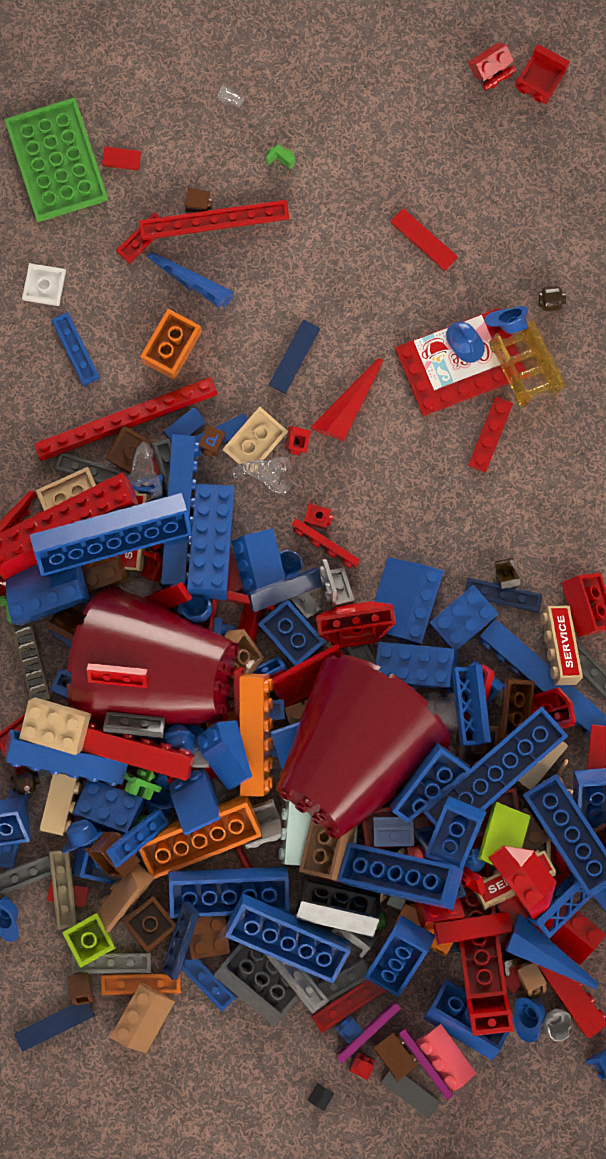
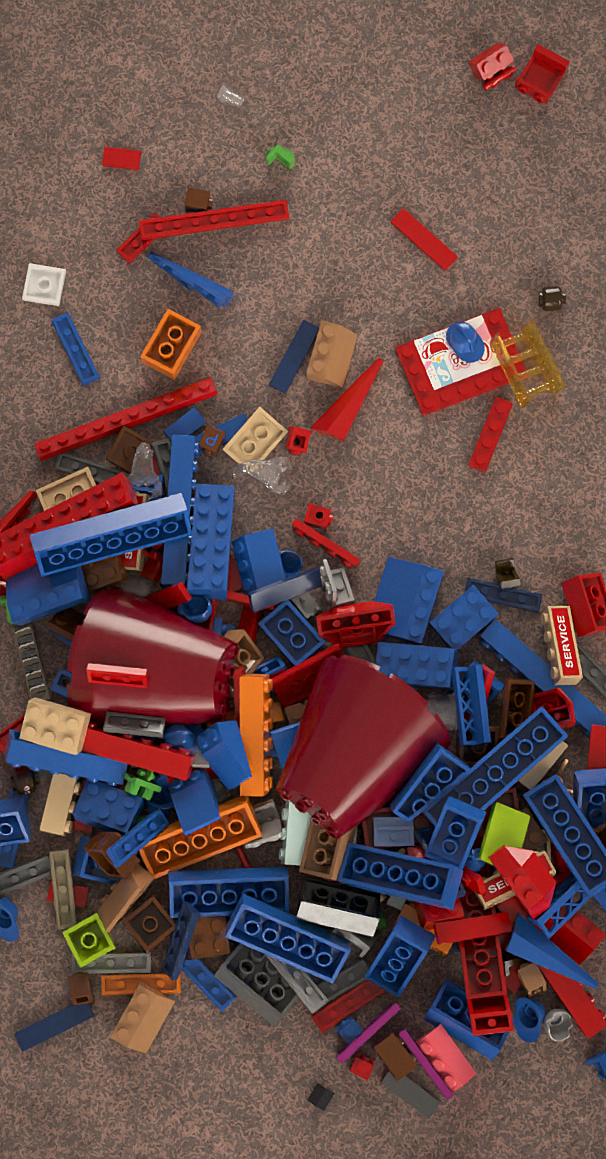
bright green plate [4,98,108,223] -> none
blue piece [61,820,103,853] -> none
blue plate [270,700,285,720] -> none
blue piece [484,306,528,333] -> none
none -> medium nougat slope [307,320,358,388]

